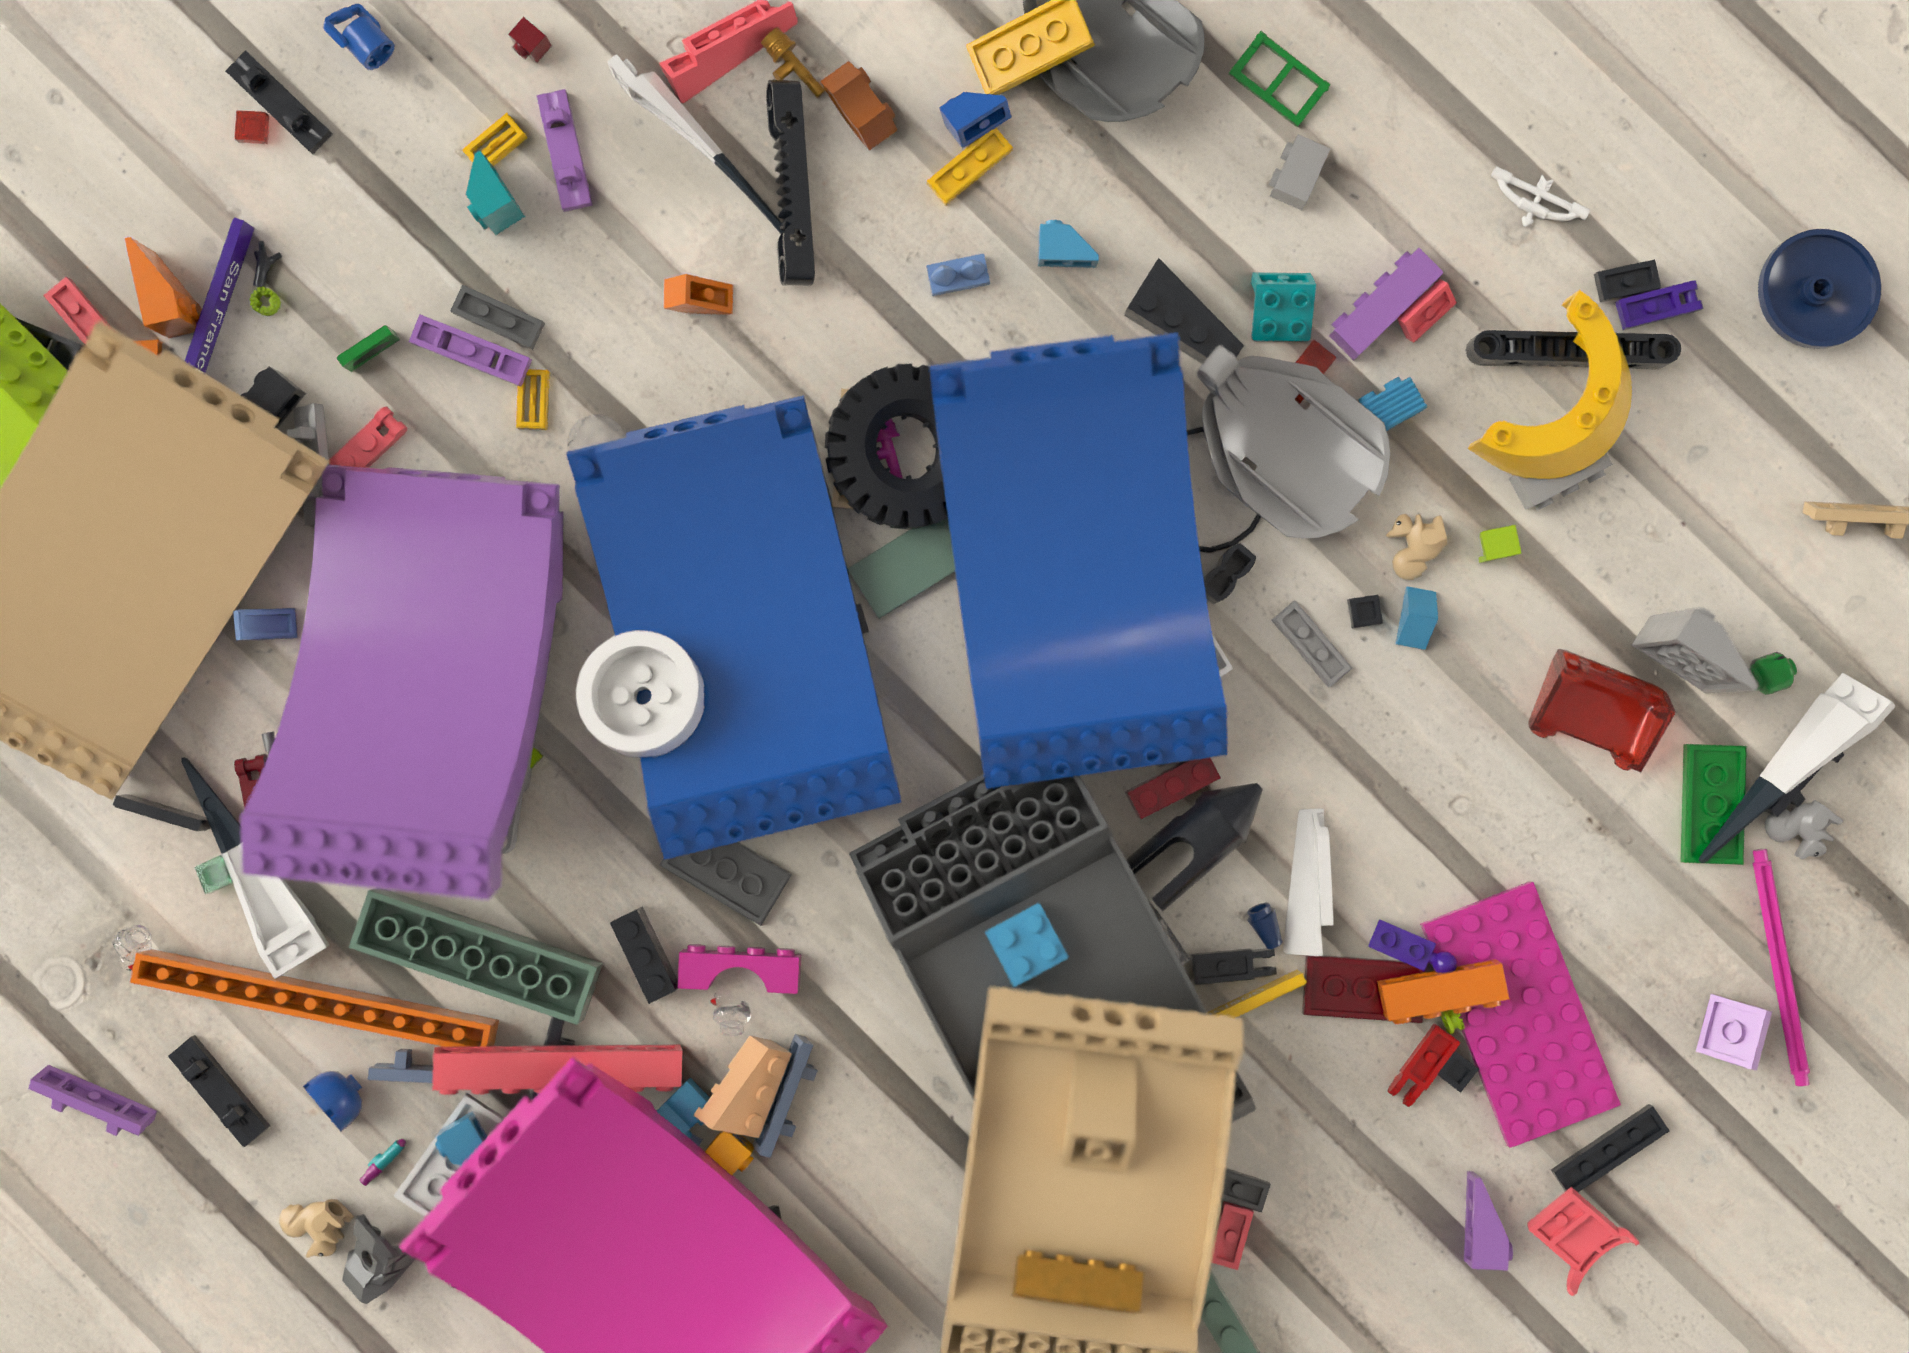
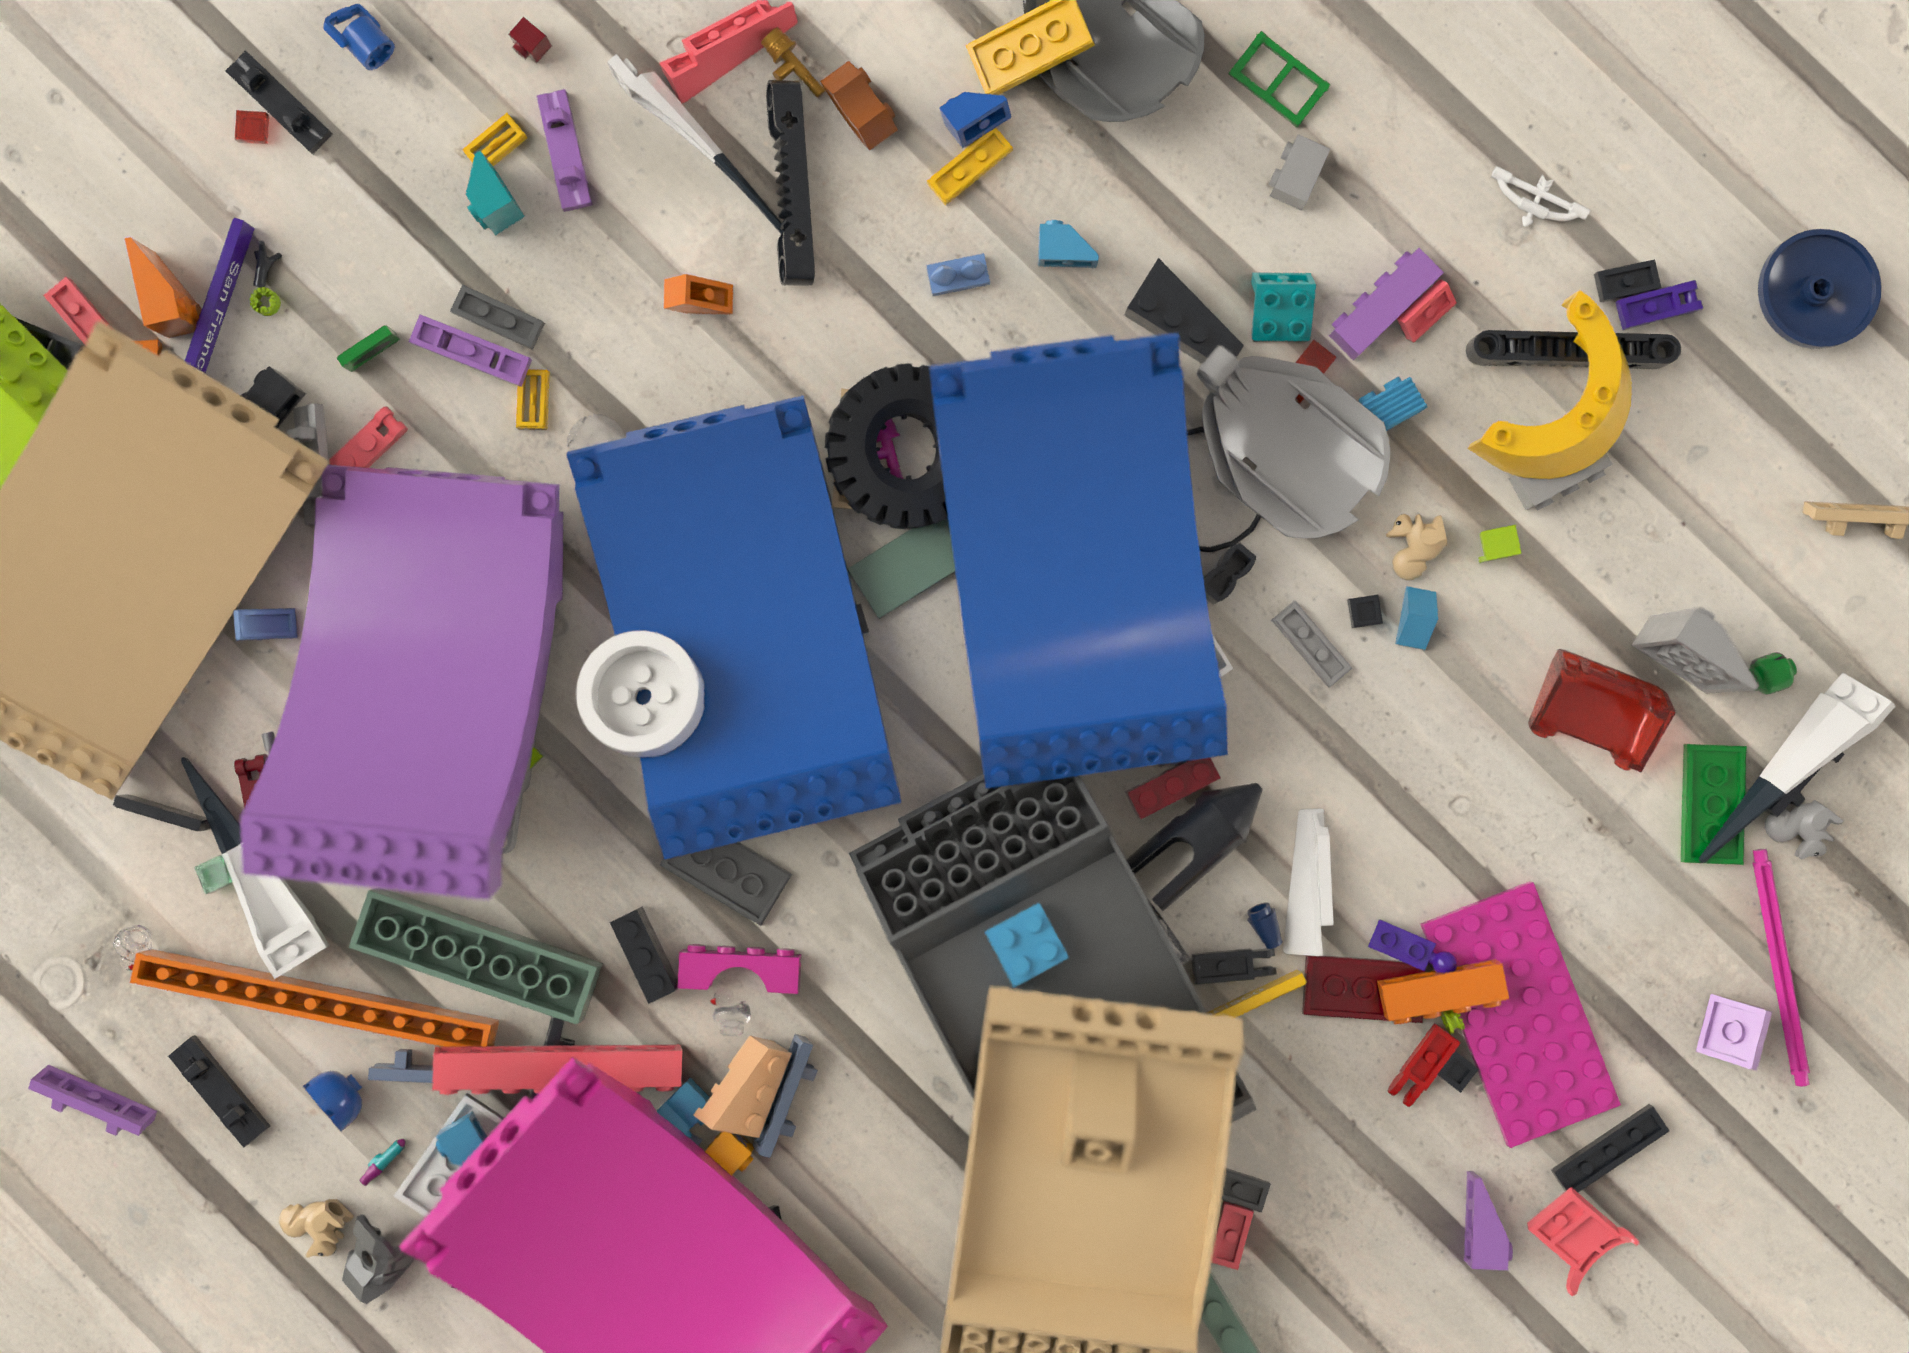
pearl gold brick [1012,1251,1144,1314] -> none

